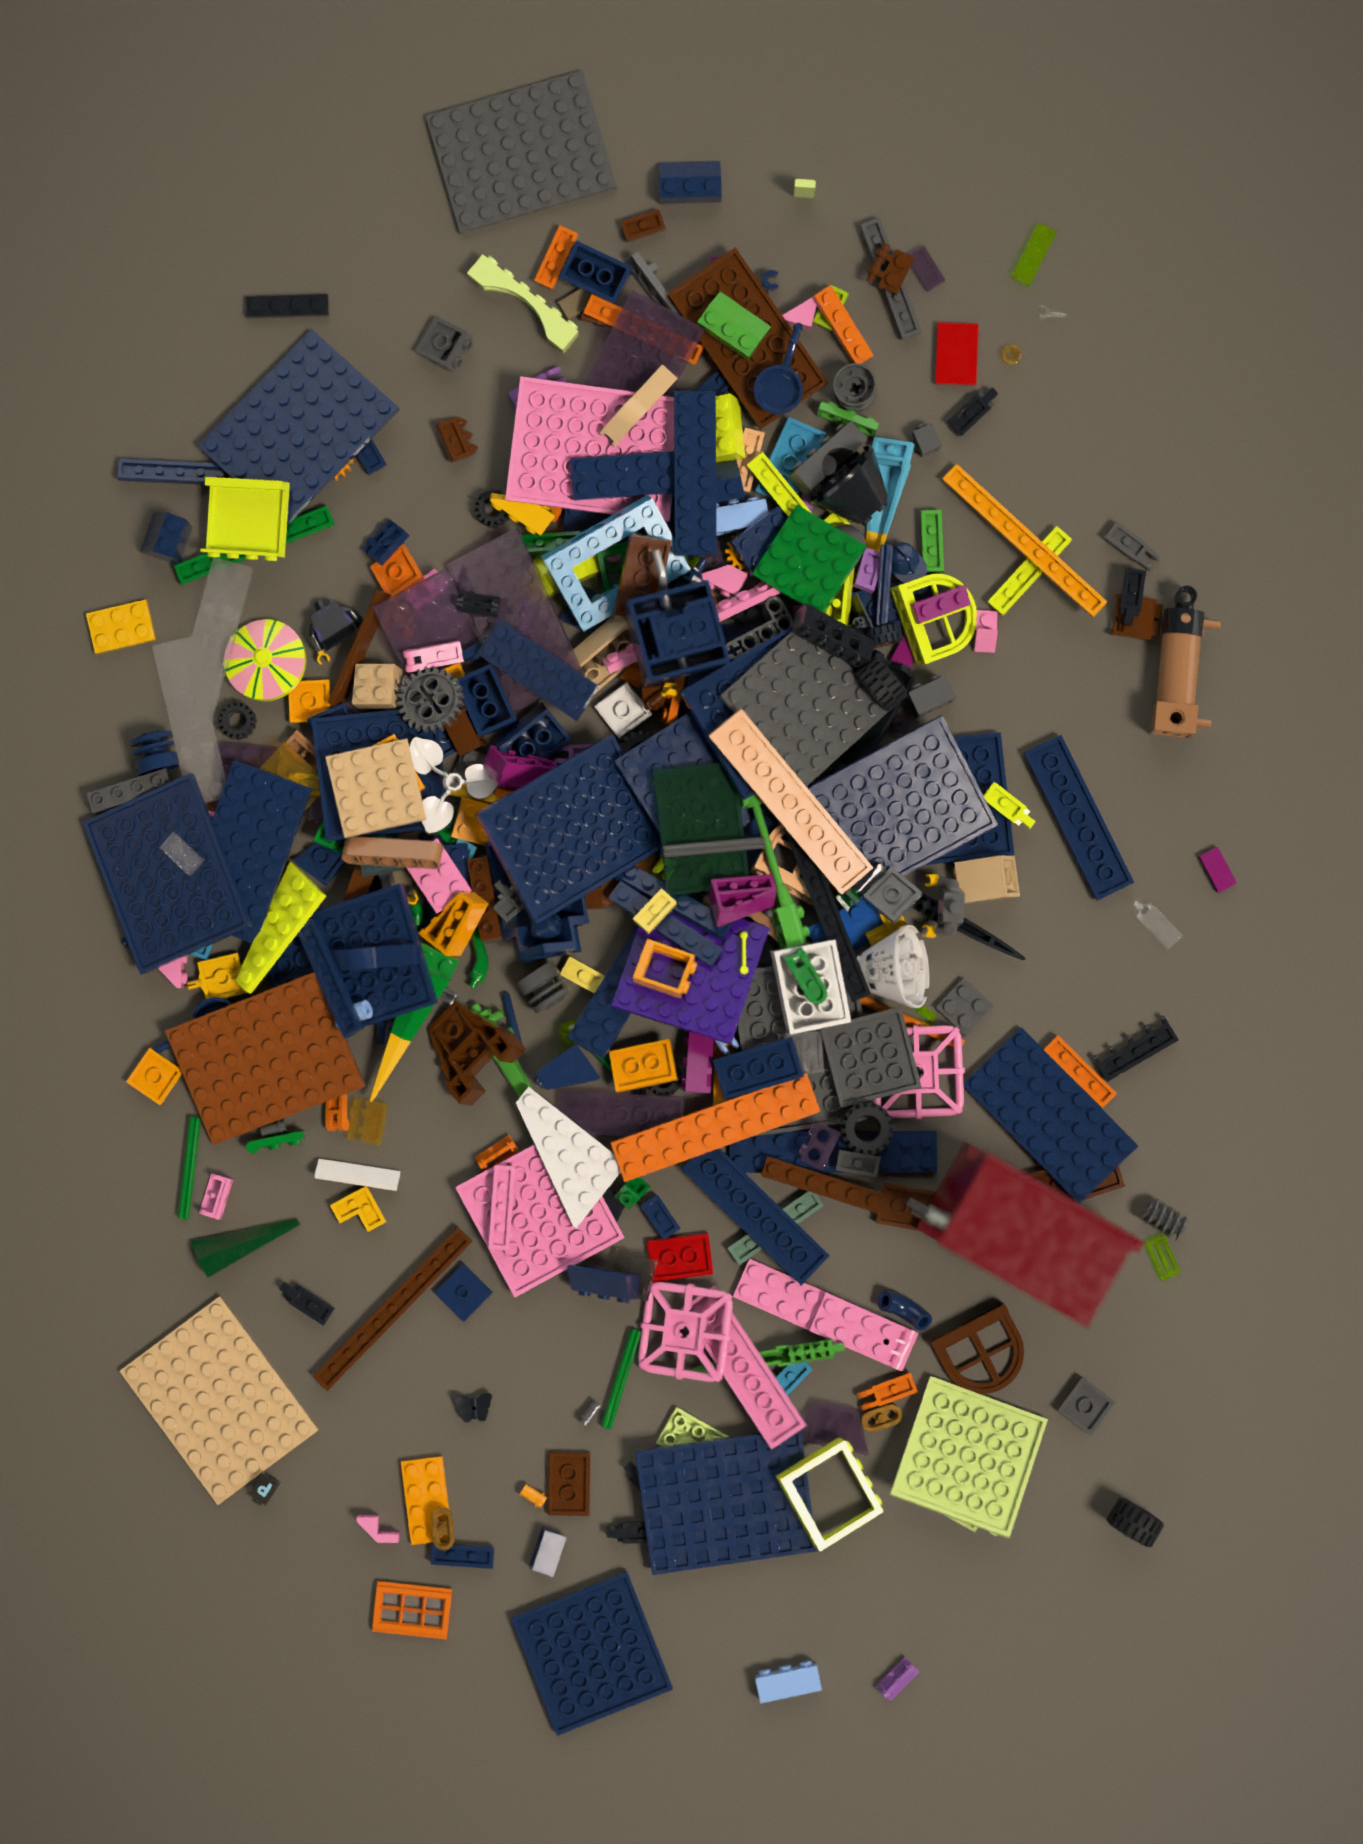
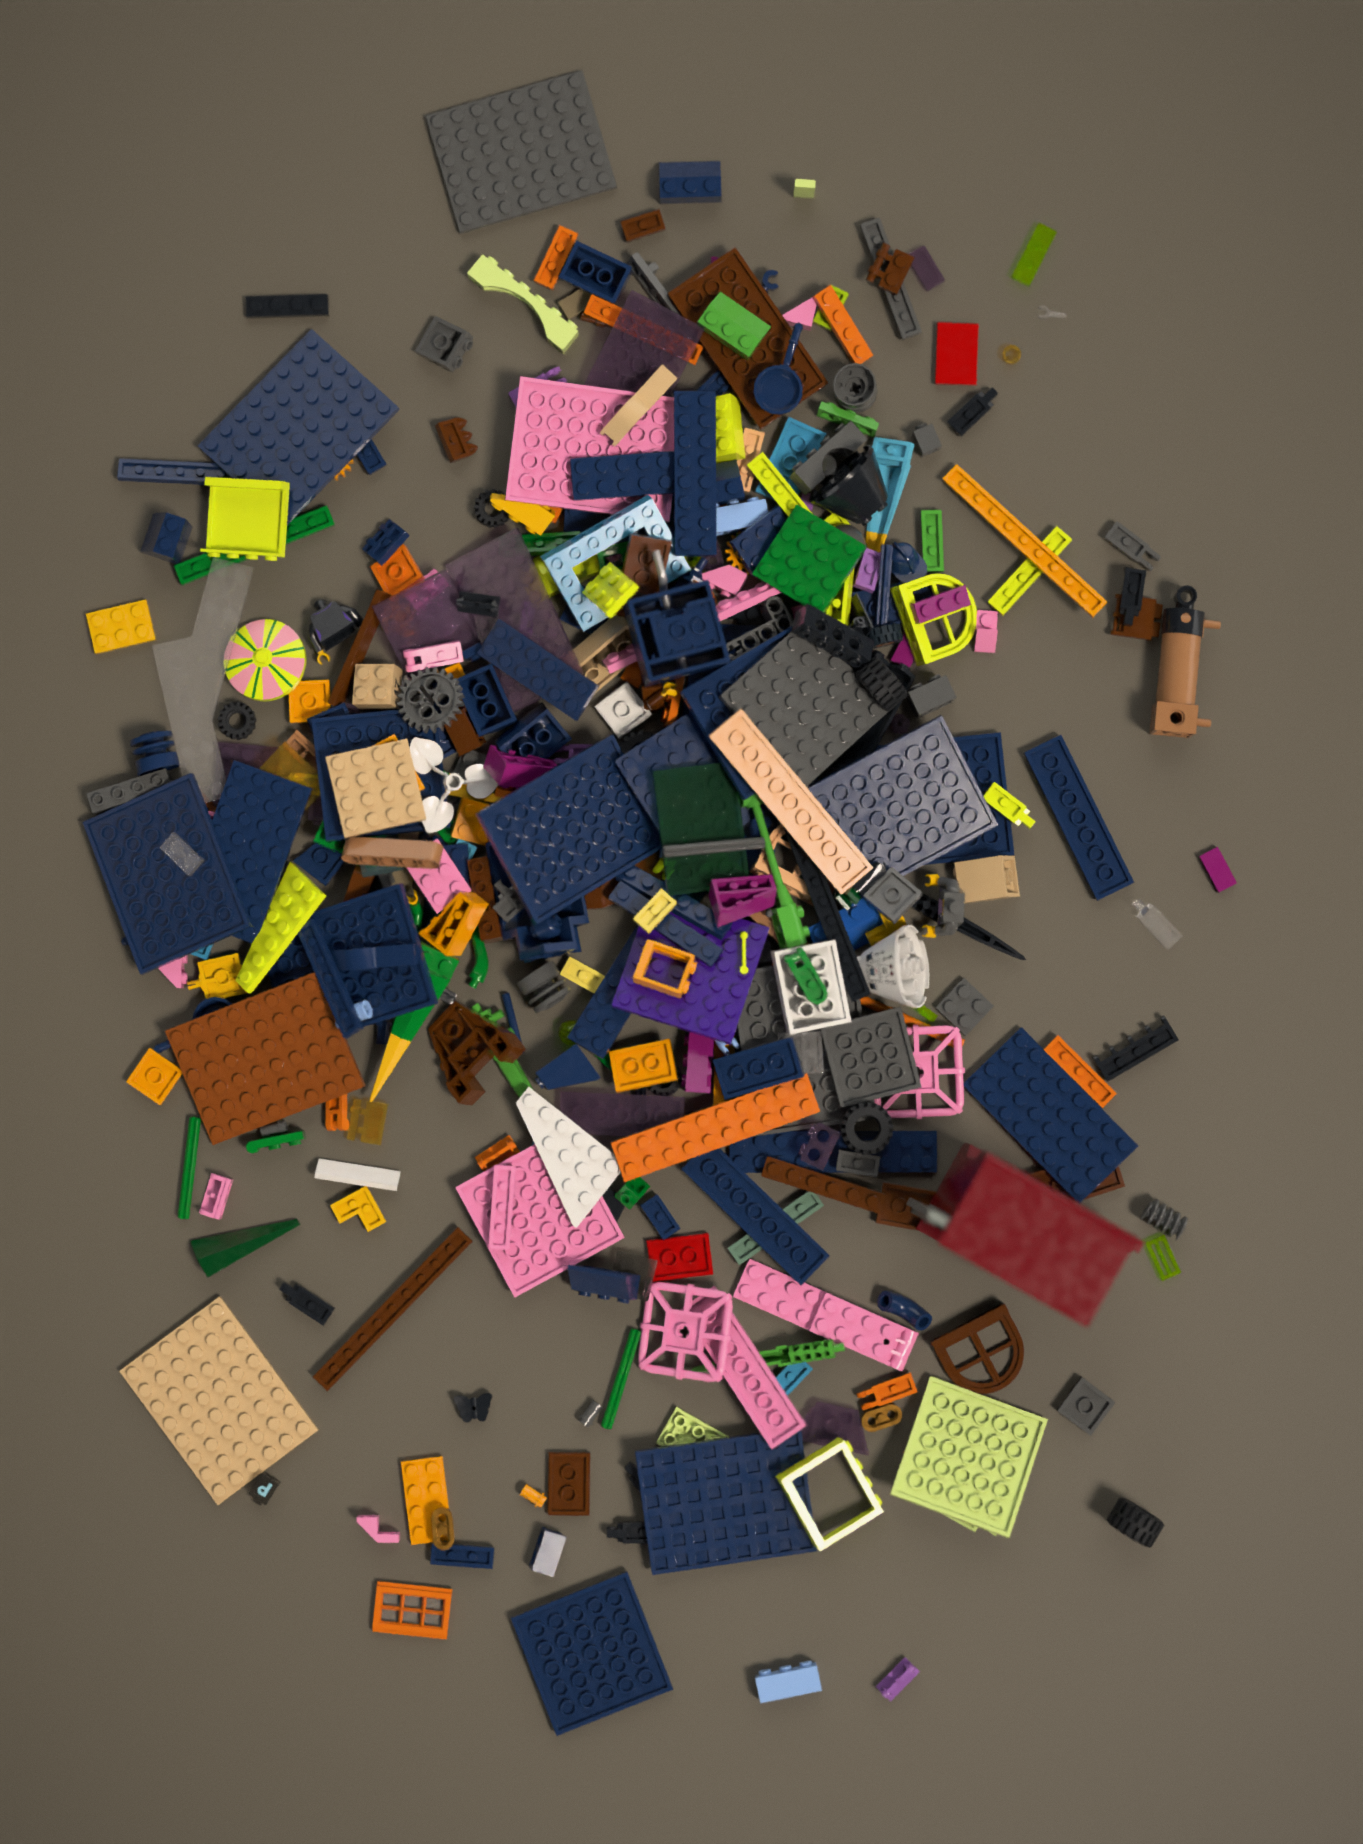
dark blue plate [435,1263,493,1322] -> none
none -> neon yellow plate [582,562,639,618]

